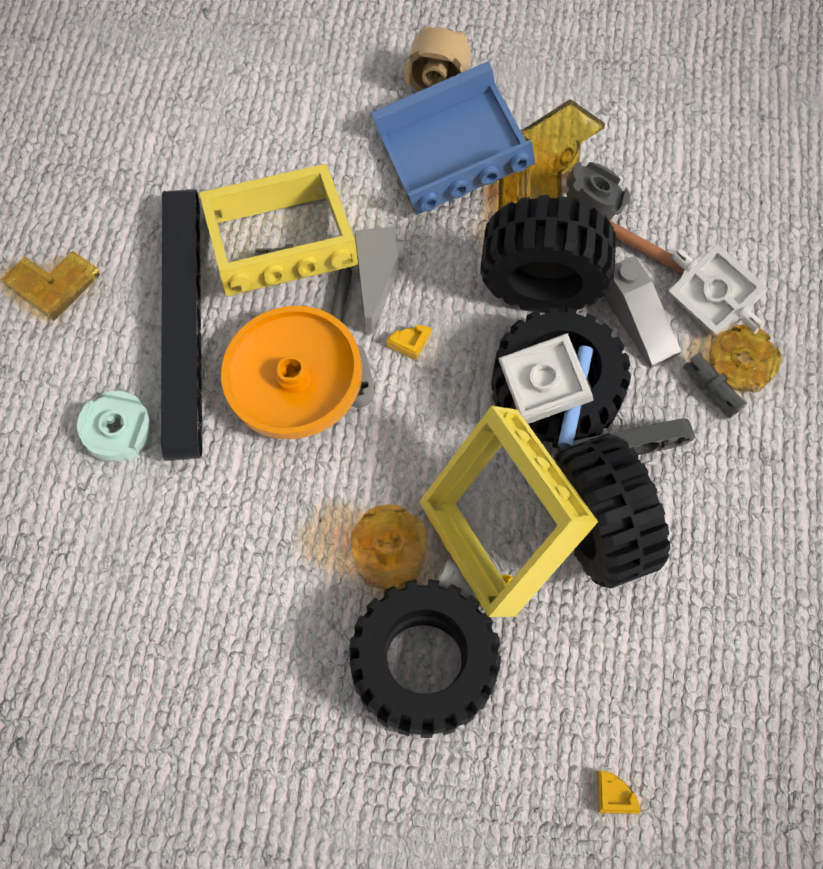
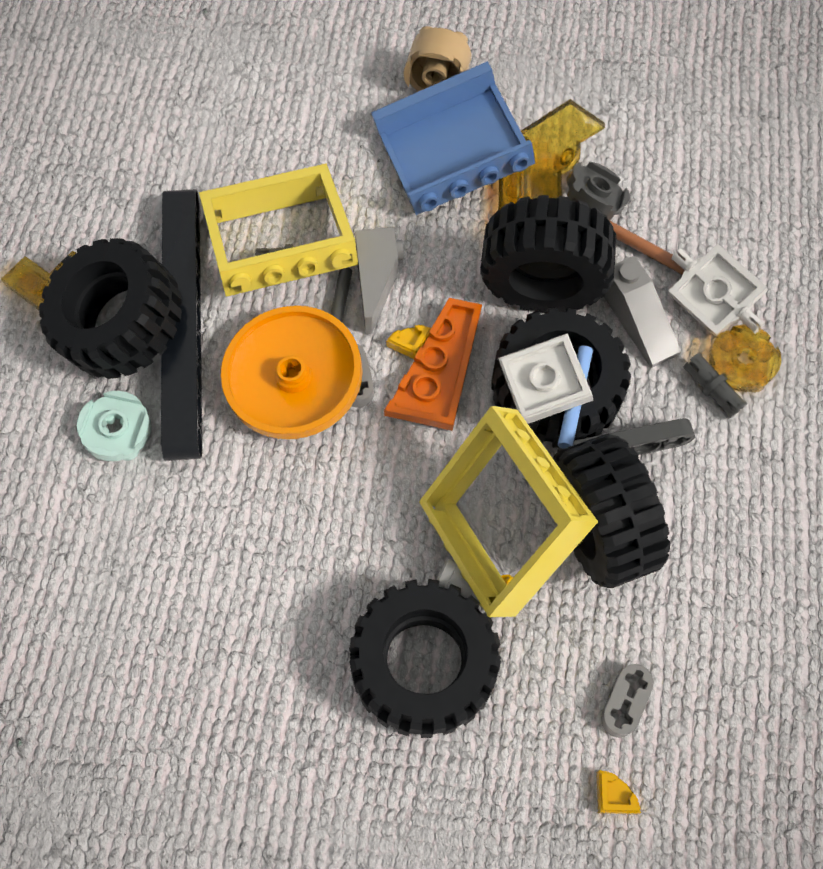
clear yellow brick [351,504,427,590] -> none
none -> black tyre [39,238,182,379]
none -> orange wing [384,298,482,431]
none -> light grey beam [601,664,654,738]

